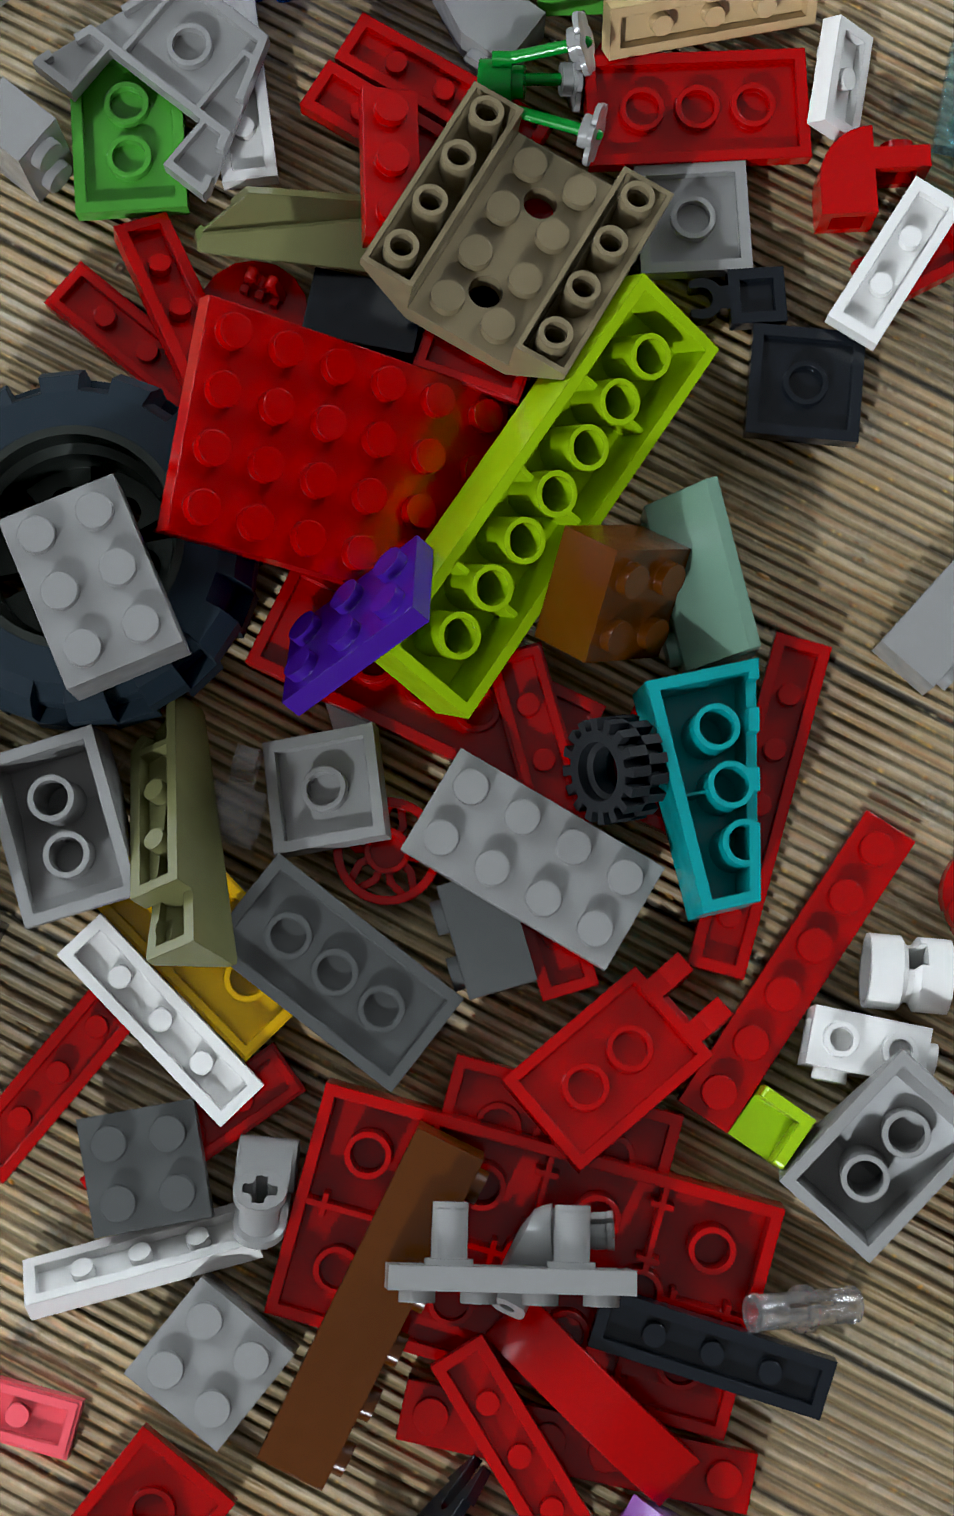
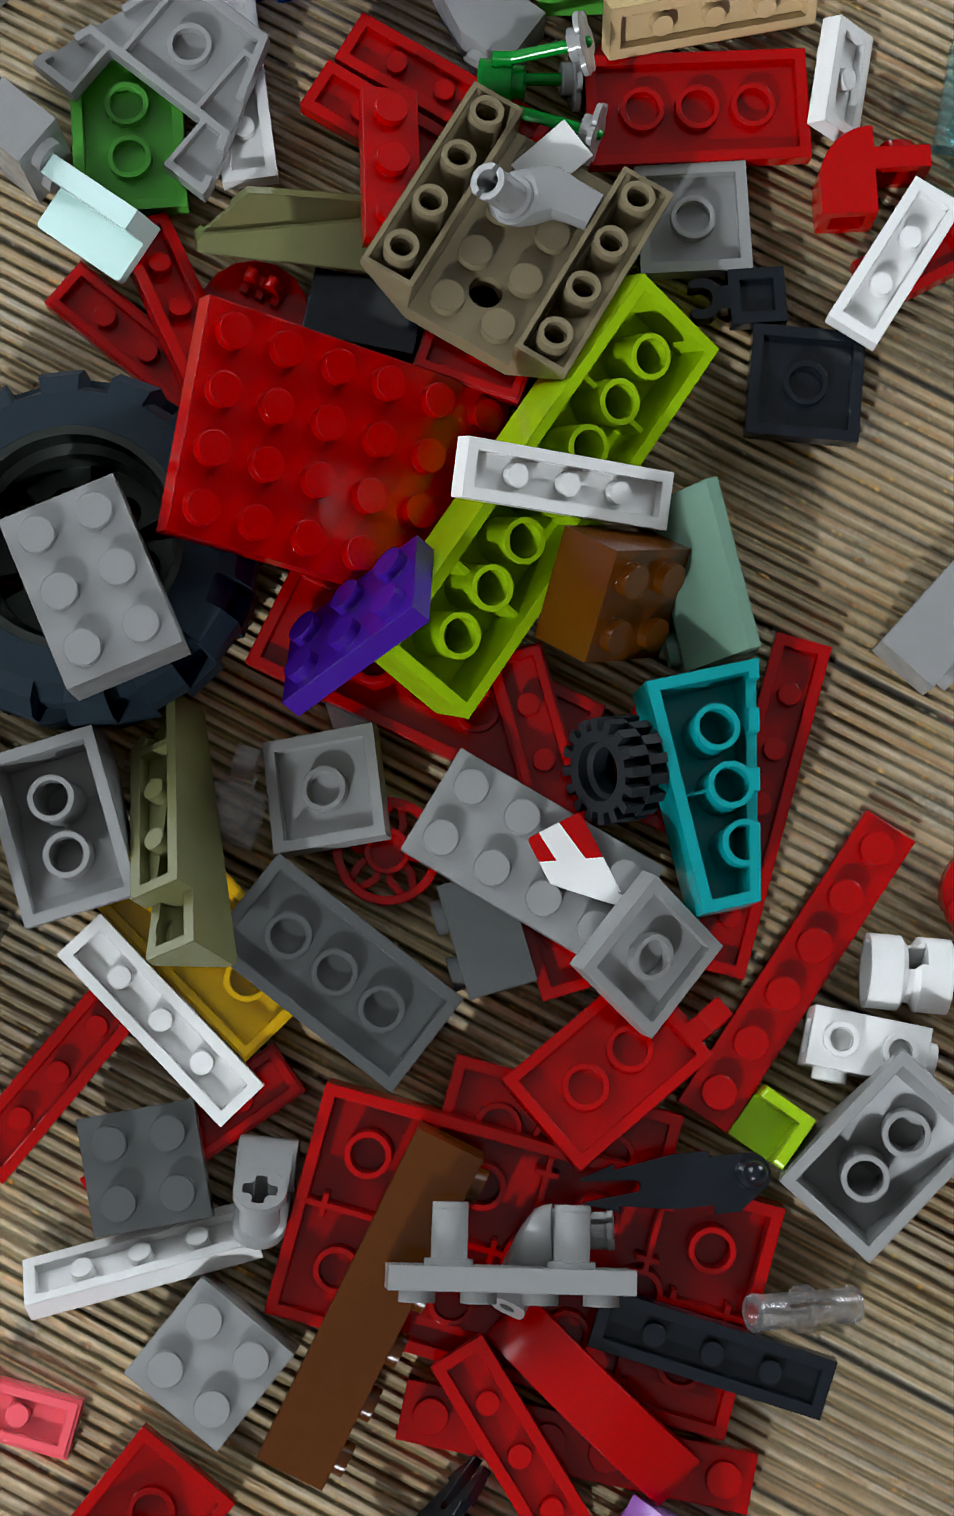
none -> light aqua panel [38,153,161,284]
none -> white plate [451,436,674,531]
none -> light grey arm [470,162,604,230]
none -> white sticker [511,120,593,174]
none -> white sticker [528,813,623,905]
none -> light grey plate [569,870,723,1039]
none -> black piece [579,1151,771,1214]

